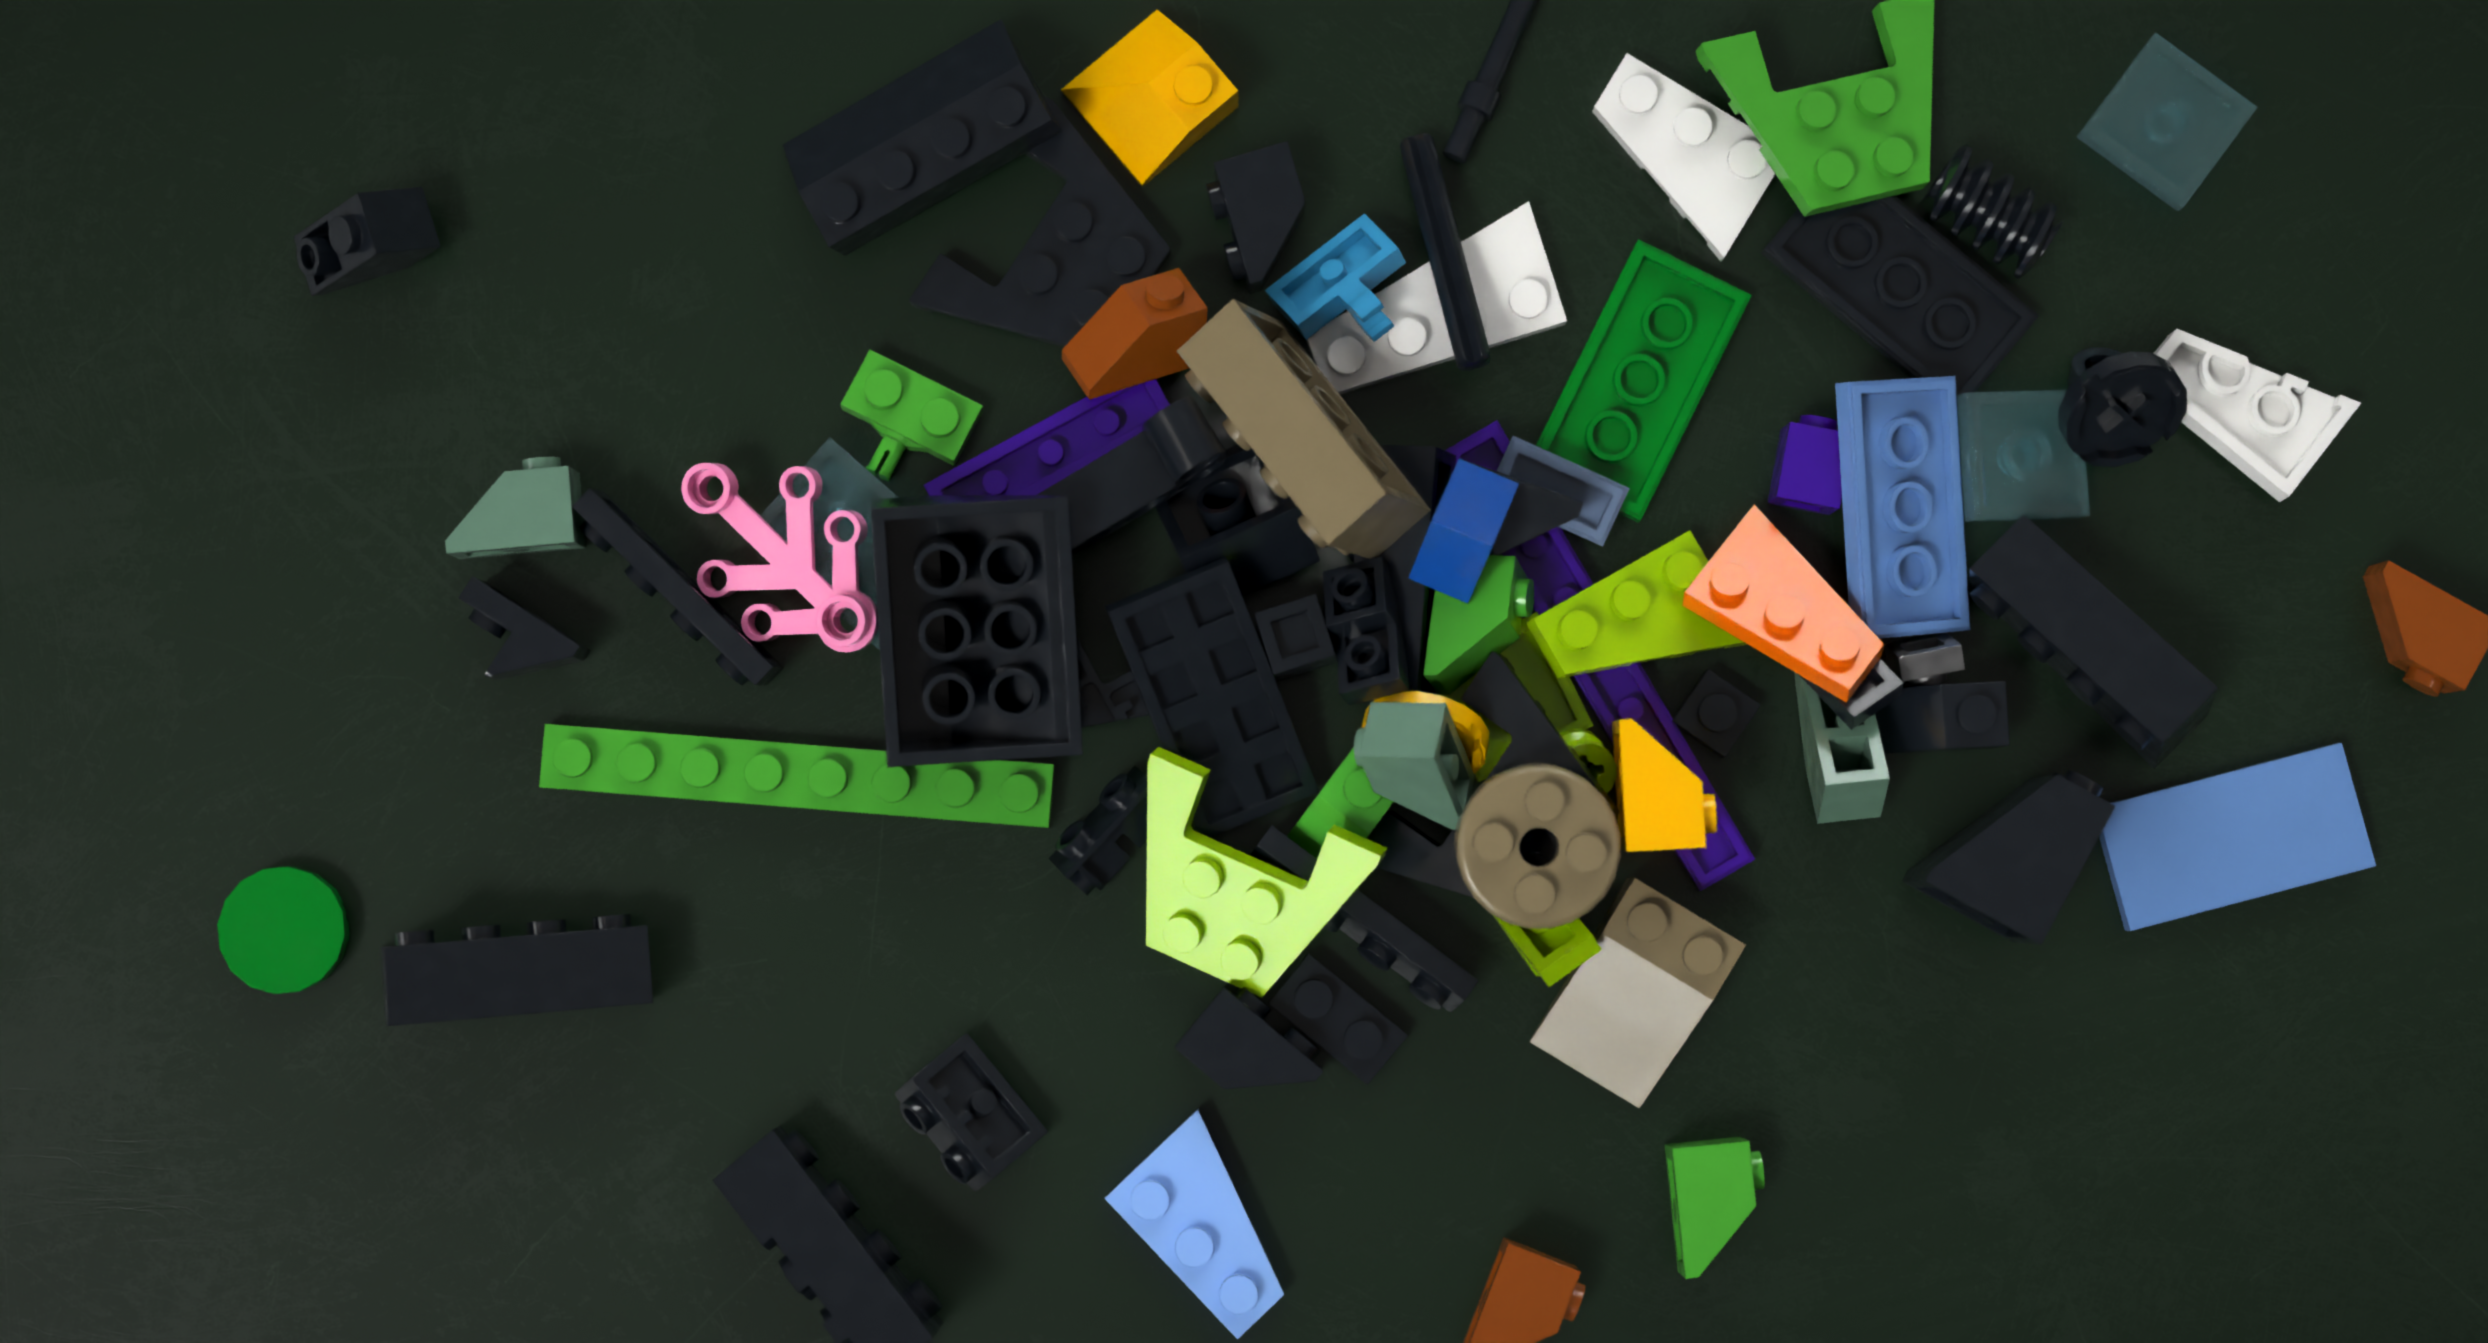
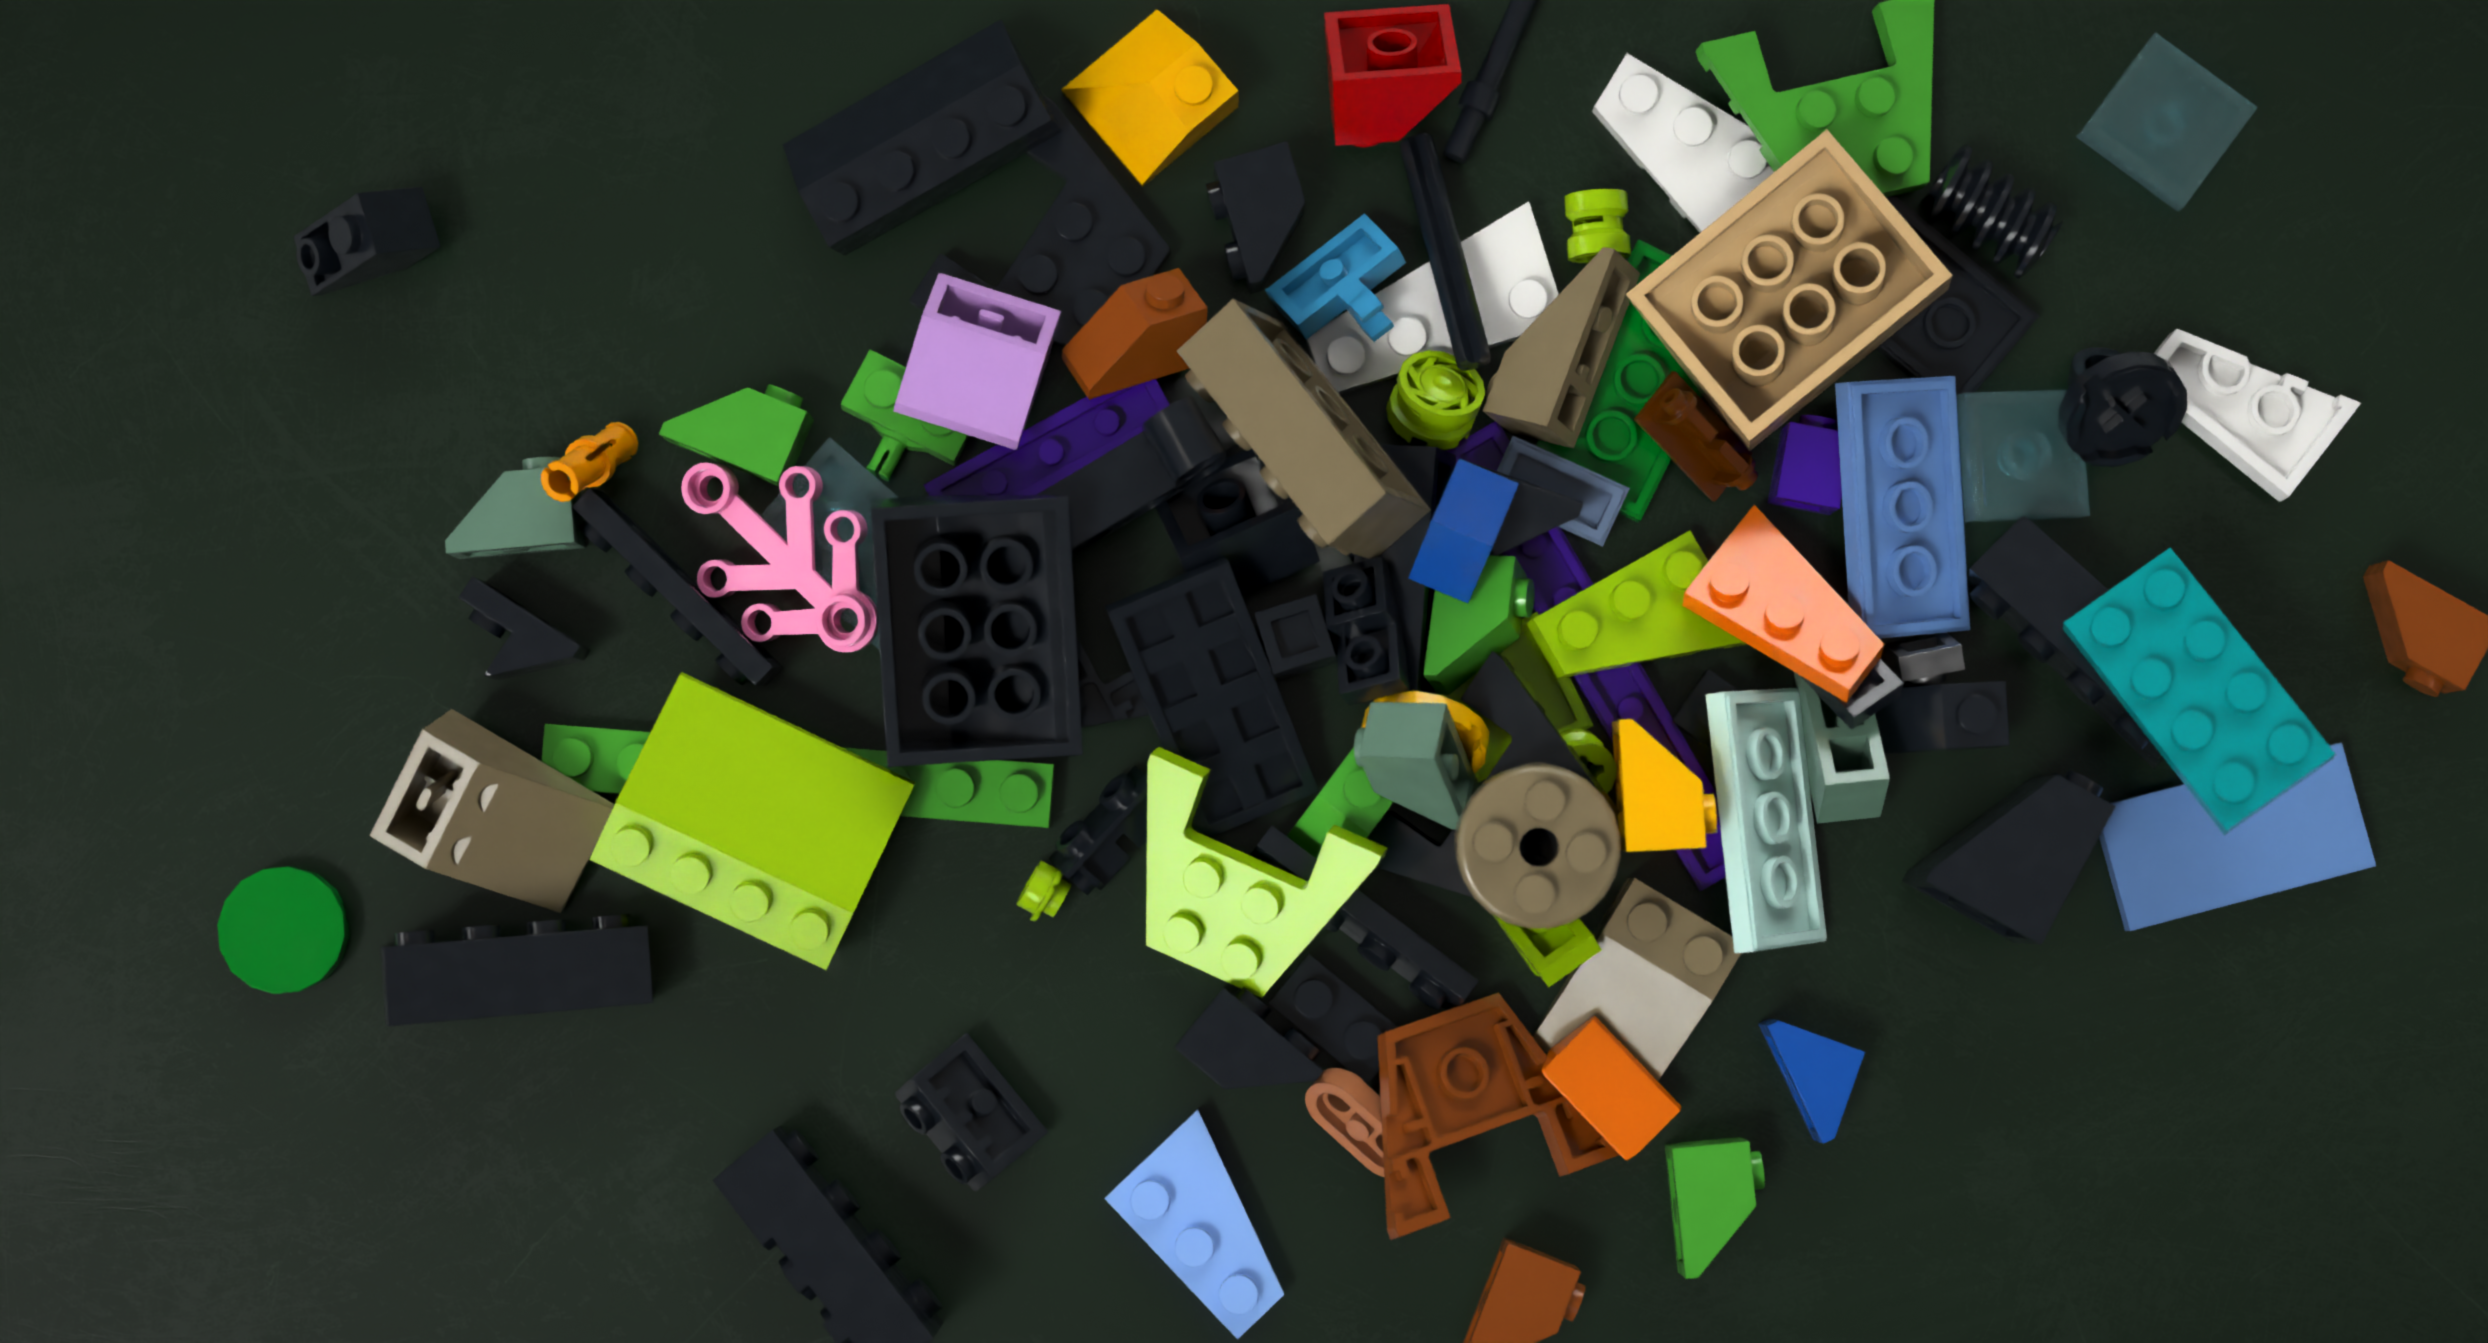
none -> dark tan slope [370,709,615,913]
none -> light orange pin [541,422,638,502]
none -> lime slope [589,672,916,970]
none -> bright green slope [659,384,814,487]
none -> lavender slope [893,273,1061,450]
none -> lime plate [1016,860,1071,922]
none -> nougat plate [1305,1068,1384,1177]
none -> red slope [1324,4,1462,147]
none -> dark orange wing [1377,992,1619,1240]
none -> lime wheel [1386,350,1485,450]
none -> dark tan slope [1482,247,1640,449]
none -> orange slope [1541,1015,1682,1161]
none -> lime wheel [1564,189,1631,263]
none -> tan slope [1626,130,1953,451]
none -> reddish brown hinge [1634,371,1758,502]
none -> light aqua tile [1705,688,1827,953]
none -> blue slope [1758,1018,1865,1144]
none -> teal plate [2062,547,2335,835]

